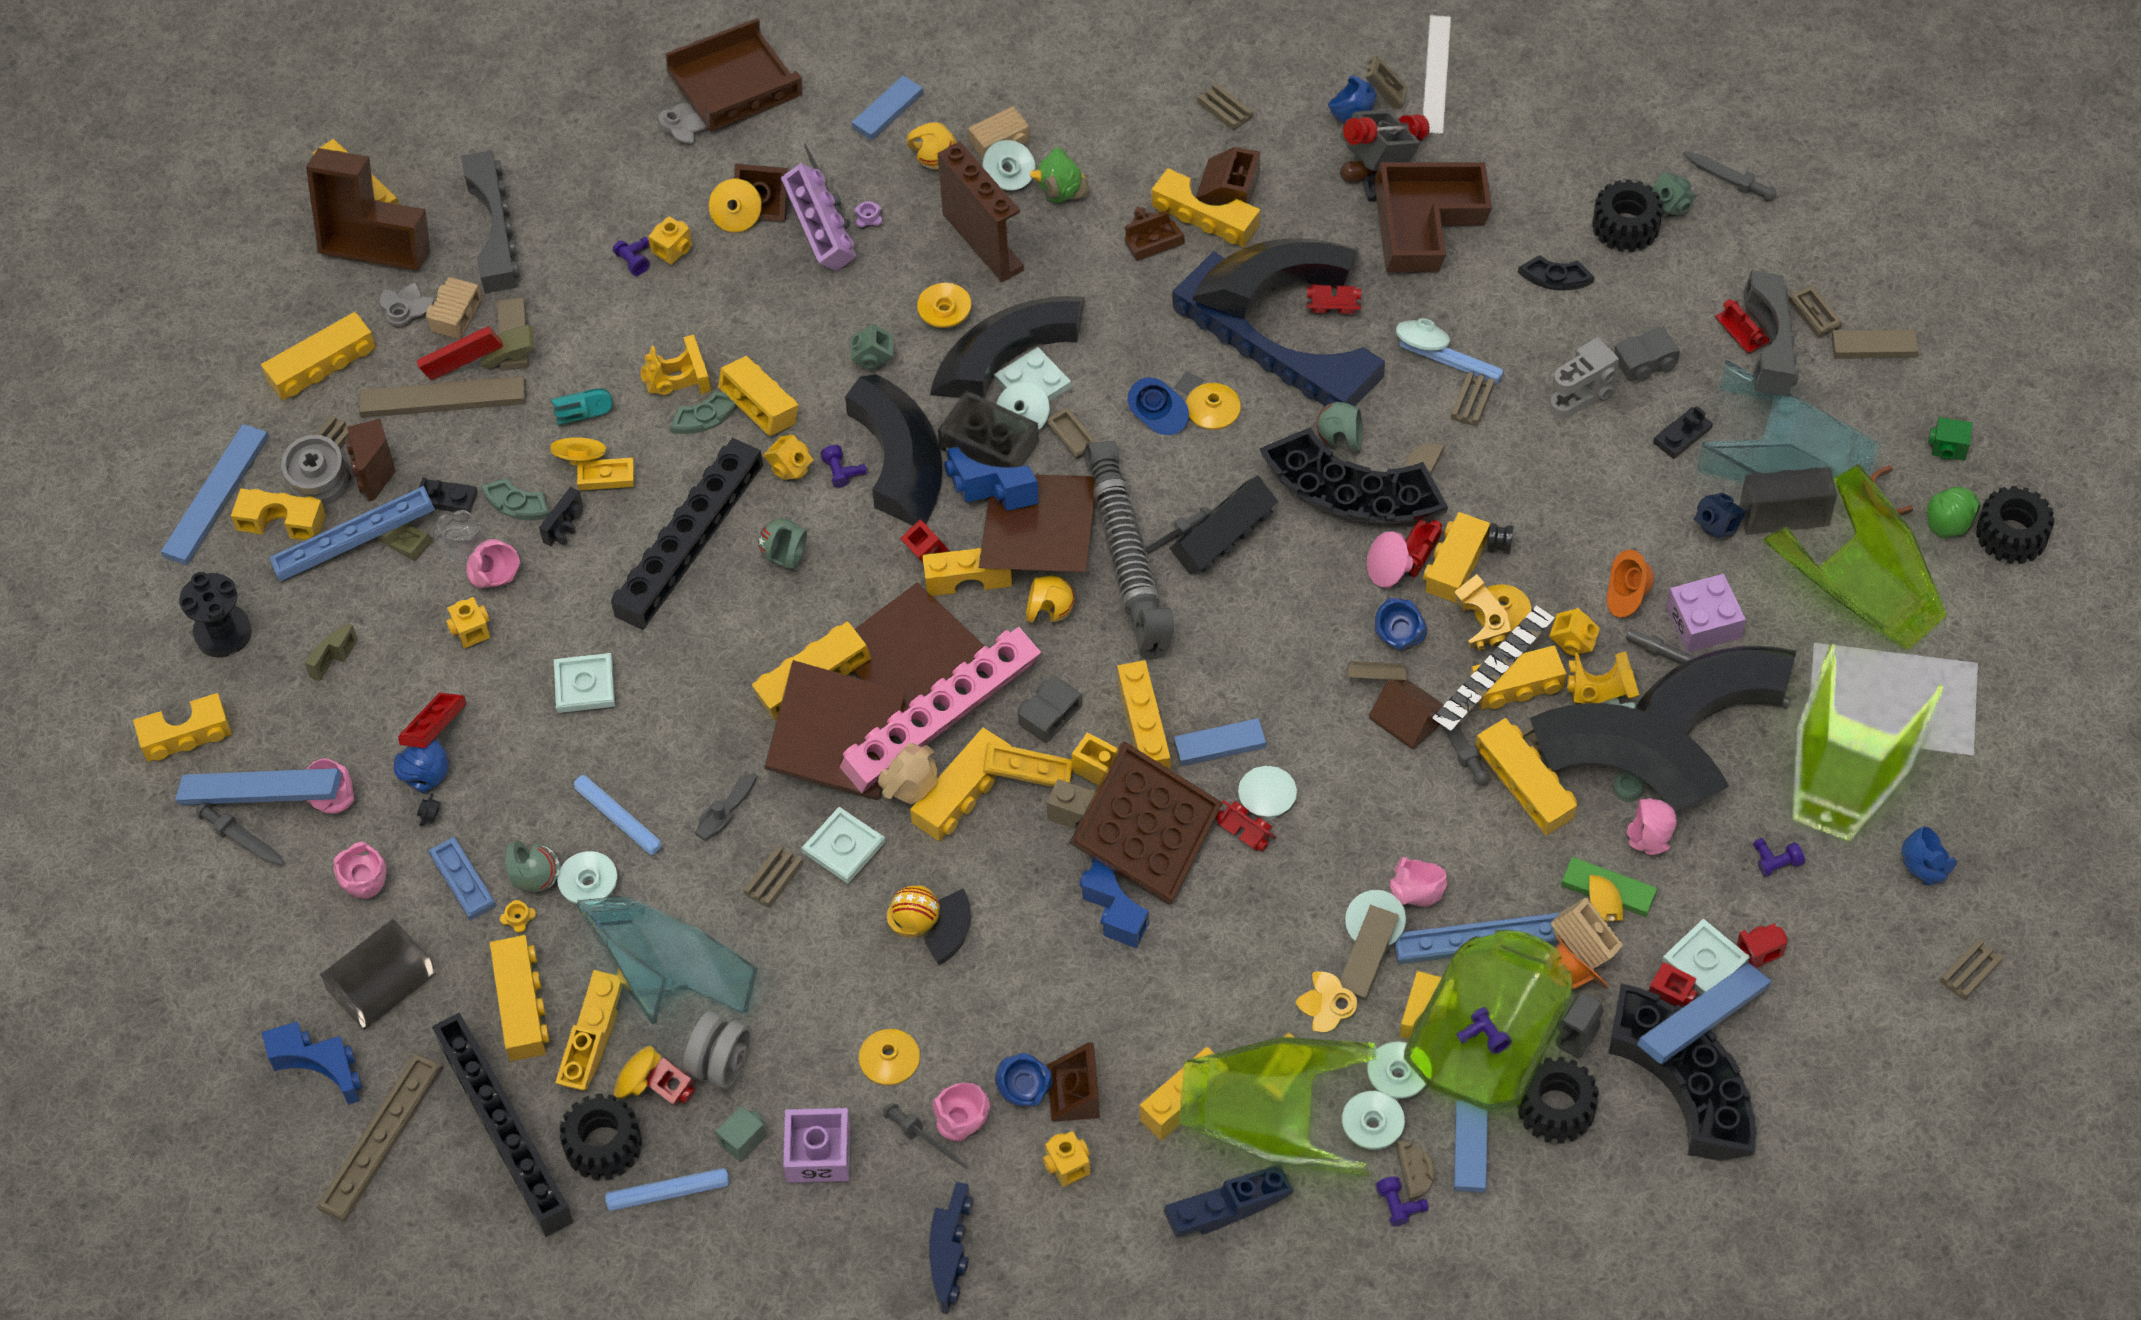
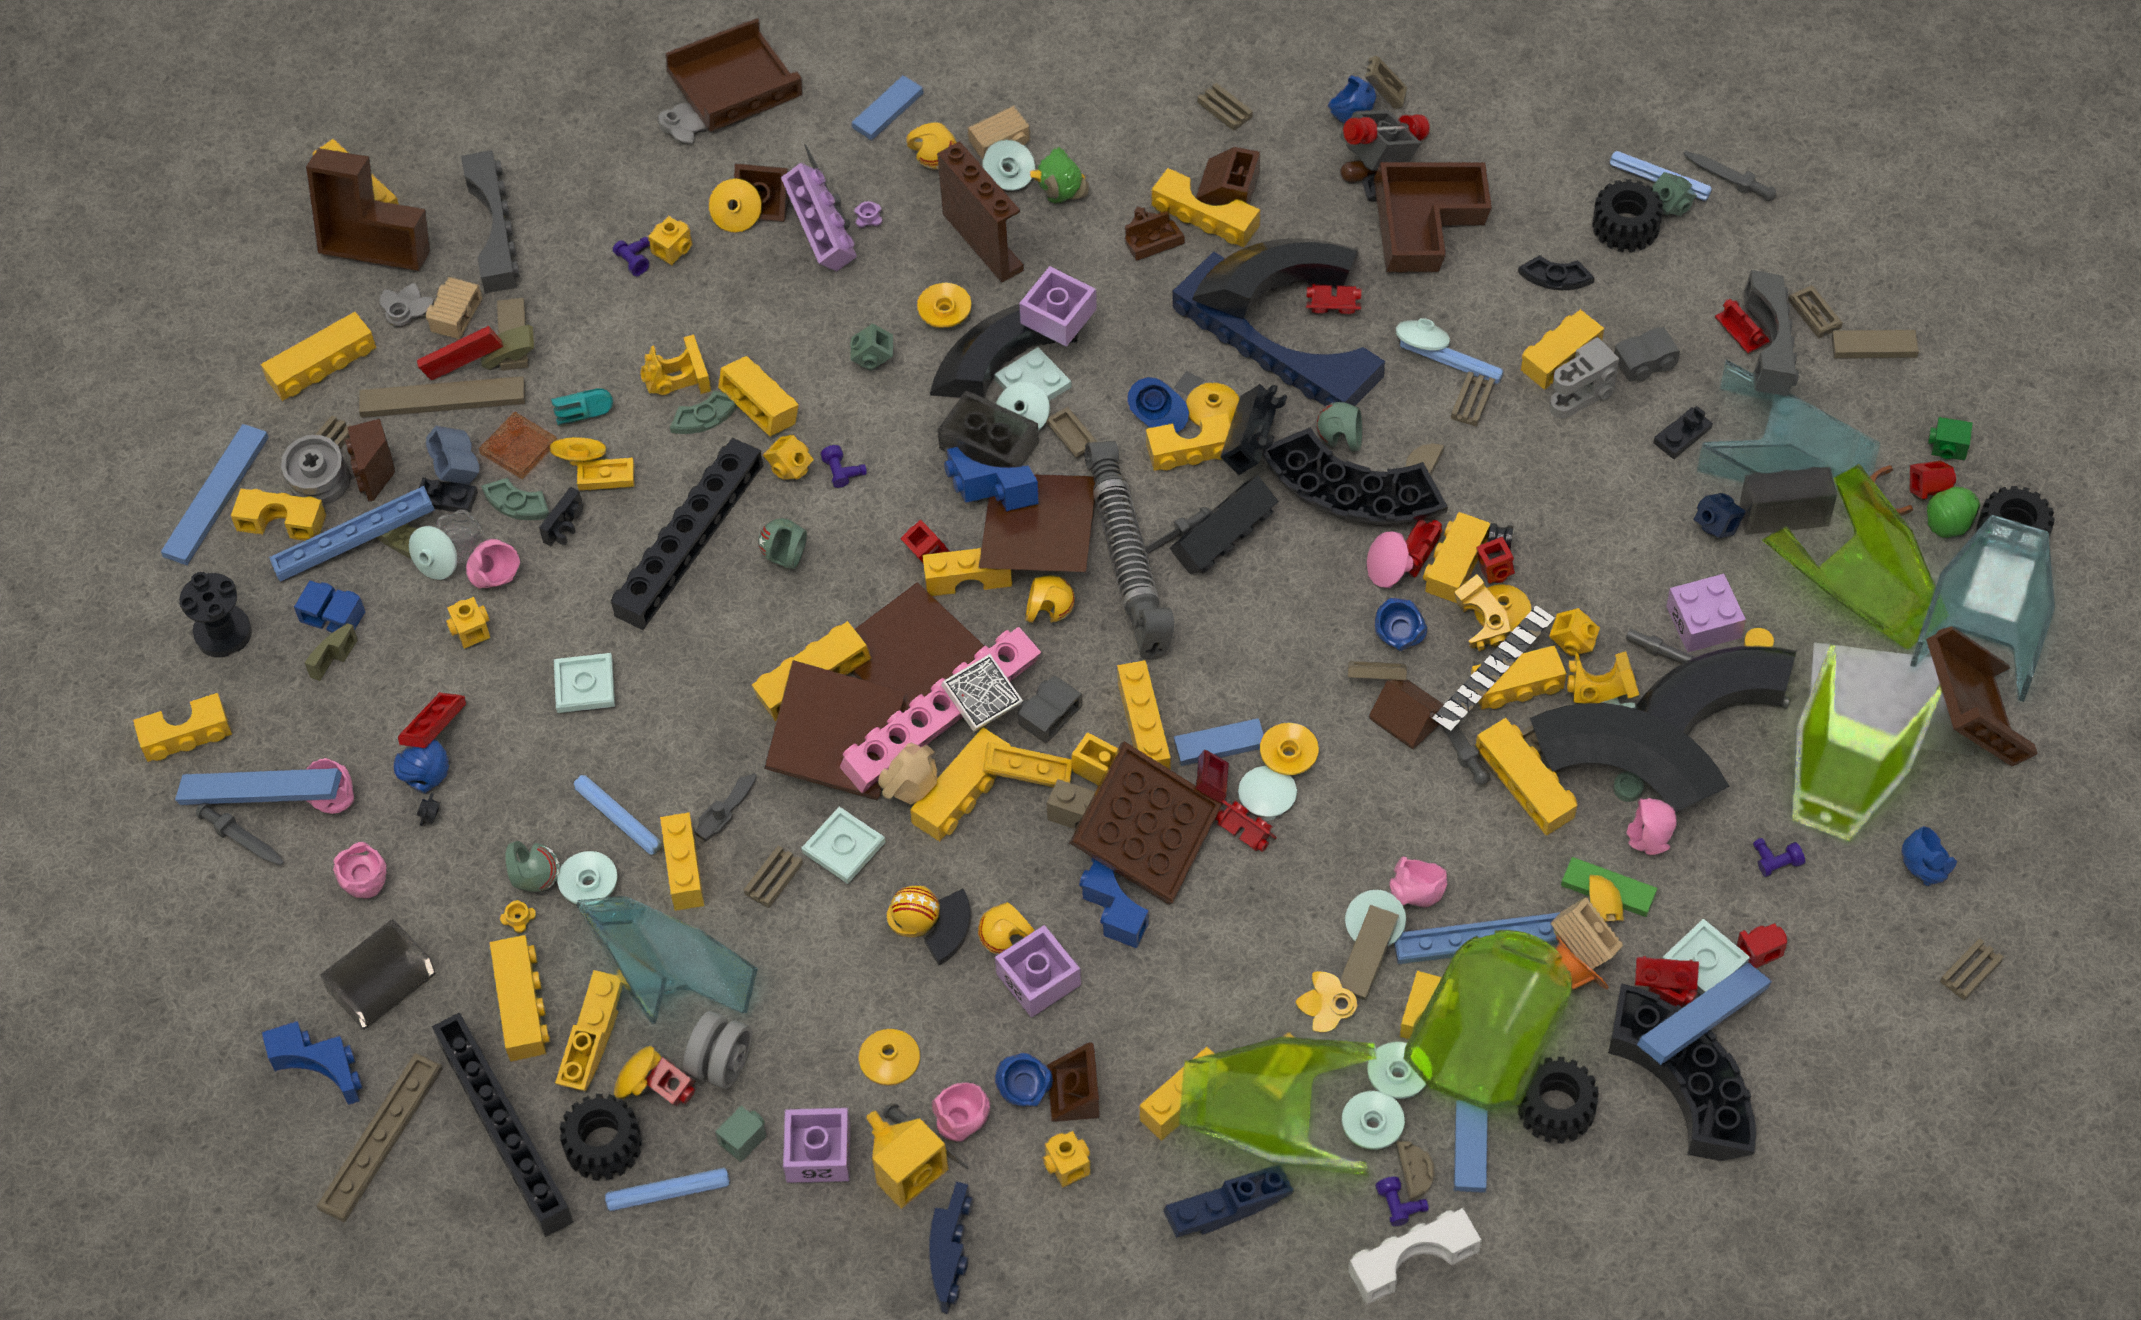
medium blue tile [428,837,496,921] -> none
black brick [845,374,942,526] -> none
white sticker [1423,15,1451,133] -> none
dark purple piece [1456,1007,1512,1055] -> none
dark grey brick [1556,992,1604,1059] -> none
orange piece [1607,549,1654,618] -> none
none -> blue piece [294,580,365,633]
none -> light aqua dish [409,526,457,580]
none -> sand blue brick [426,425,479,485]
none -> clear orange plate [479,411,557,479]
none -> yellow brick [660,812,704,911]
none -> yellow piece [866,1111,948,1209]
none -> tile [941,654,1023,732]
none -> yellow helmet [978,902,1035,955]
none -> lavender brick [995,925,1081,1018]
none -> lavender brick [1019,266,1096,347]
none -> yellow arch [1146,413,1231,471]
none -> dark red tile [1196,749,1229,803]
none -> black brick [1220,384,1287,475]
none -> yellow dish [1260,723,1319,775]
none -> white arch [1349,1208,1481,1305]
none -> red brick [1476,537,1515,584]
none -> yellow brick [1521,309,1604,390]
none -> light blue axle [1610,151,1711,201]
none -> red hinge [1635,956,1699,990]
none -> yellow tile [1744,628,1774,646]
none -> red brick [1910,460,1956,499]
none -> clear light blue windscreen [1910,515,2055,702]
none -> reddish brown panel [1926,626,2038,766]

